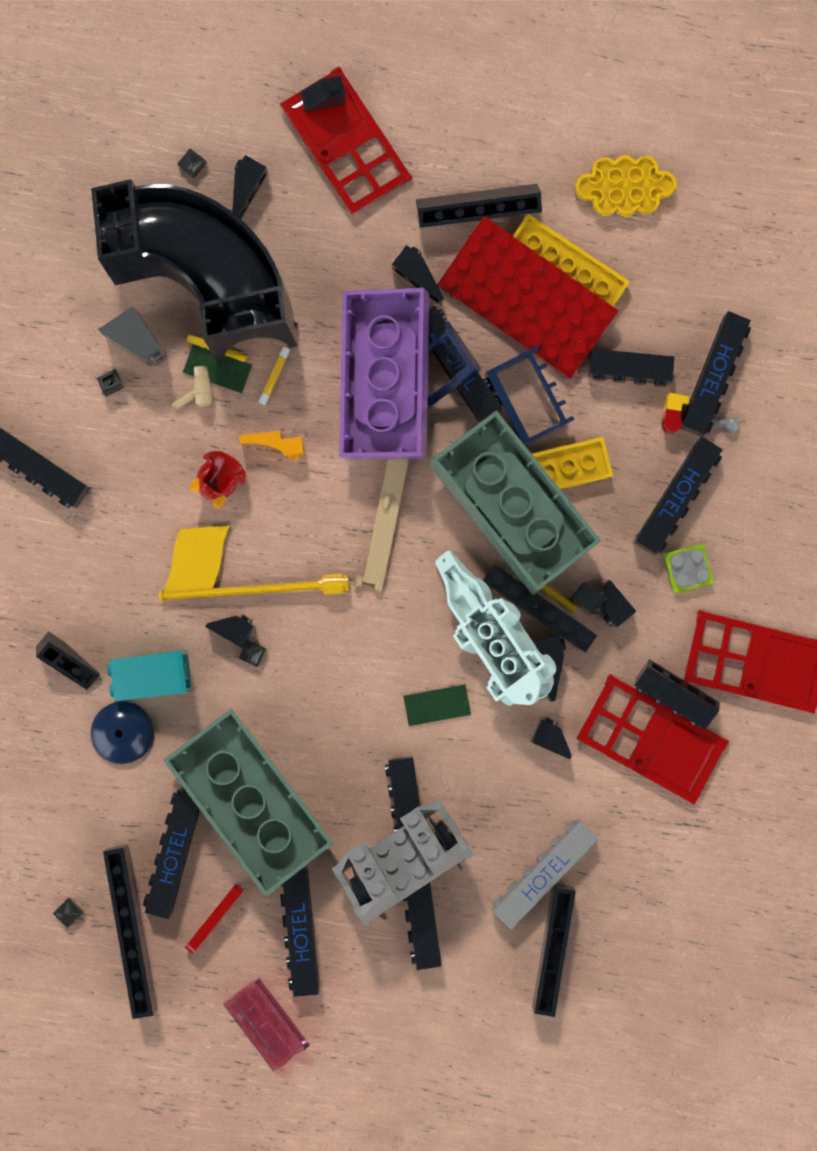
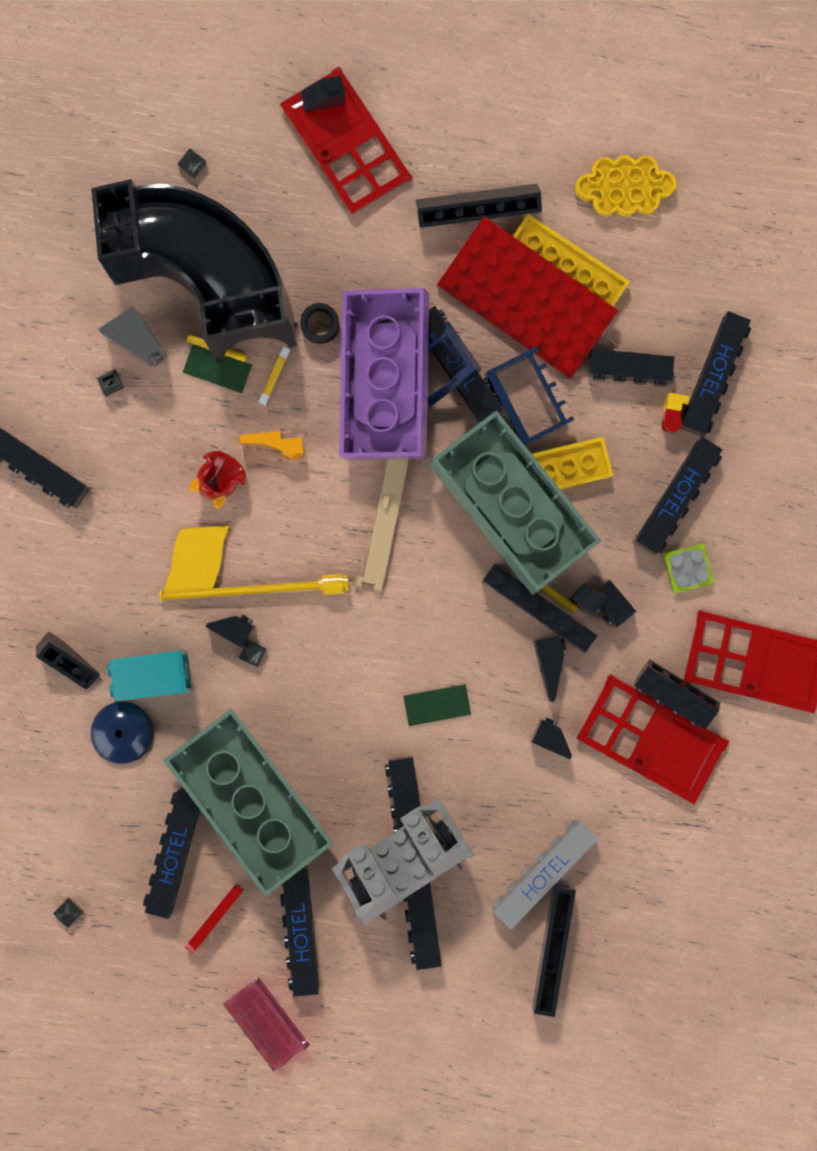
black brick [103,844,157,1019] -> none
tan piece [172,366,213,410] -> none
black slope [232,155,268,219] -> none
black slope [392,245,444,306] -> none
light aqua animal [435,550,556,706] -> none
light grey bar [711,417,740,433] -> none
none -> black tyre [300,303,340,344]

